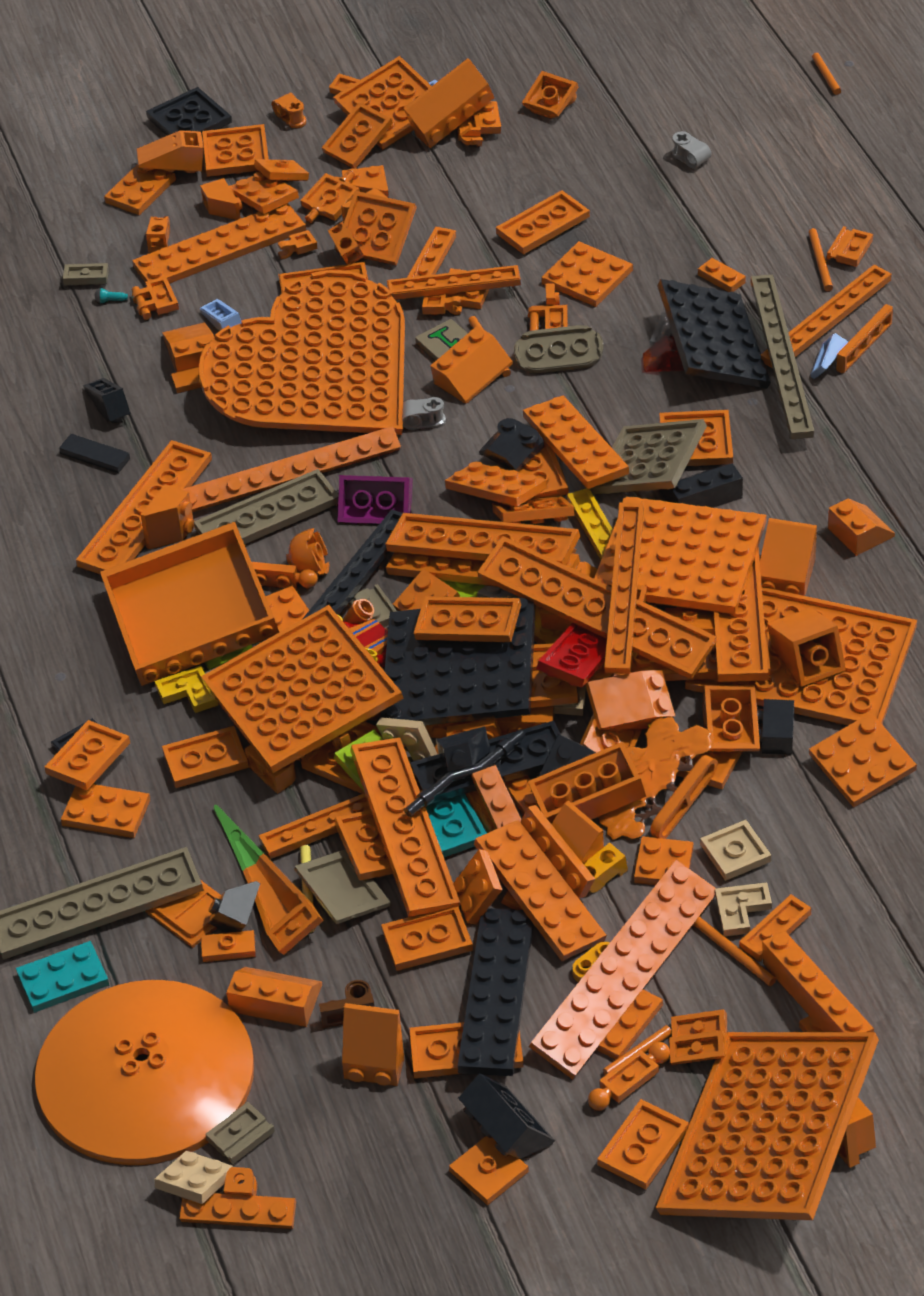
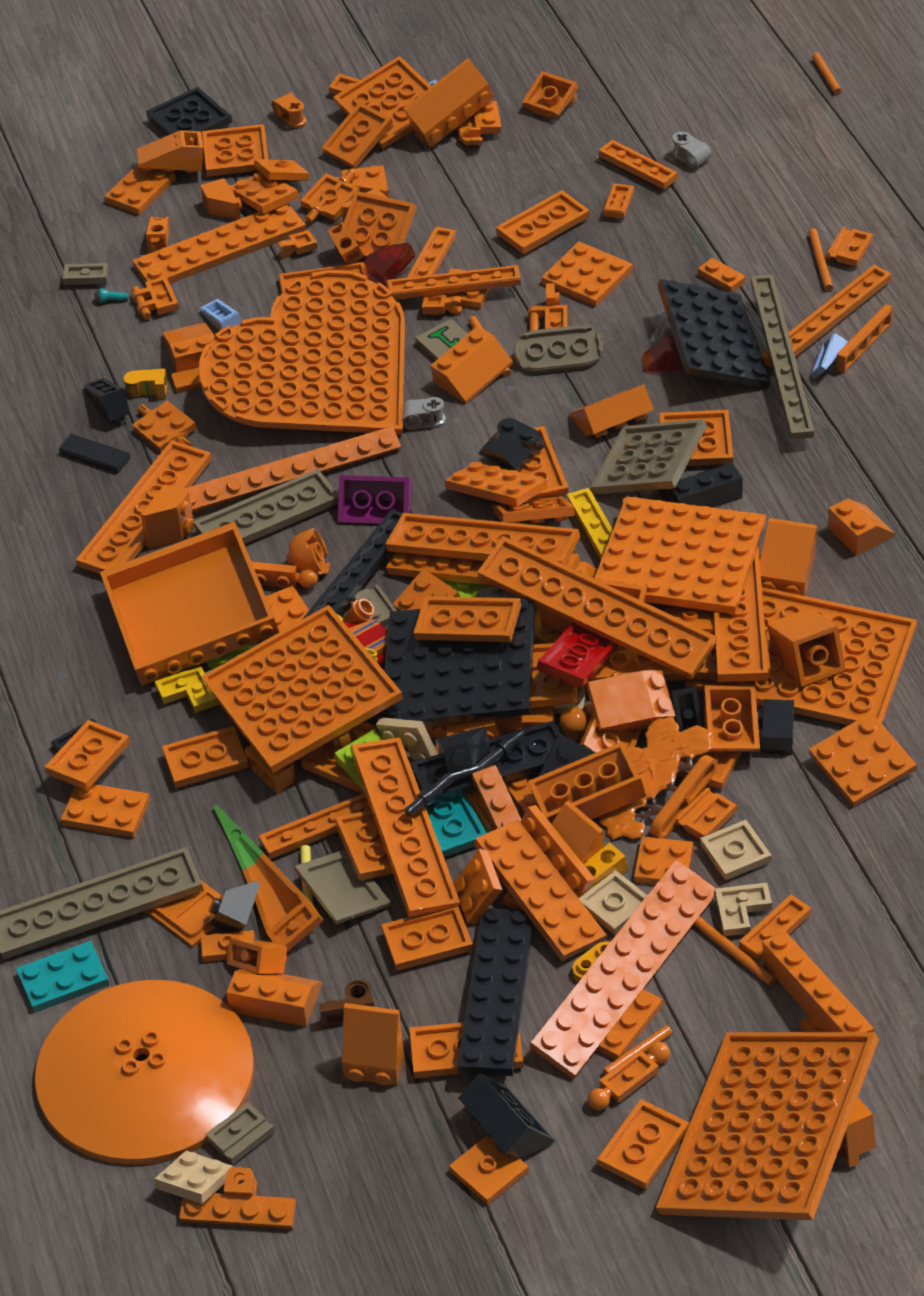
orange plate [523,395,629,489] -> none
orange plate [605,502,644,674] -> none
orange slope [669,1009,727,1065] -> none
none -> light orange leg [124,369,168,399]
none -> orange plate [132,400,197,453]
none -> orange slope [227,938,287,974]
none -> clear red slope [364,243,416,287]
none -> orange piece [560,704,593,742]
none -> orange slope [569,384,654,438]
none -> tan plate [579,870,648,935]
none -> orange plate [599,140,678,190]
none -> orange plate [603,183,634,219]
none -> black slope [668,686,703,732]
none -> orange plate [676,787,737,839]

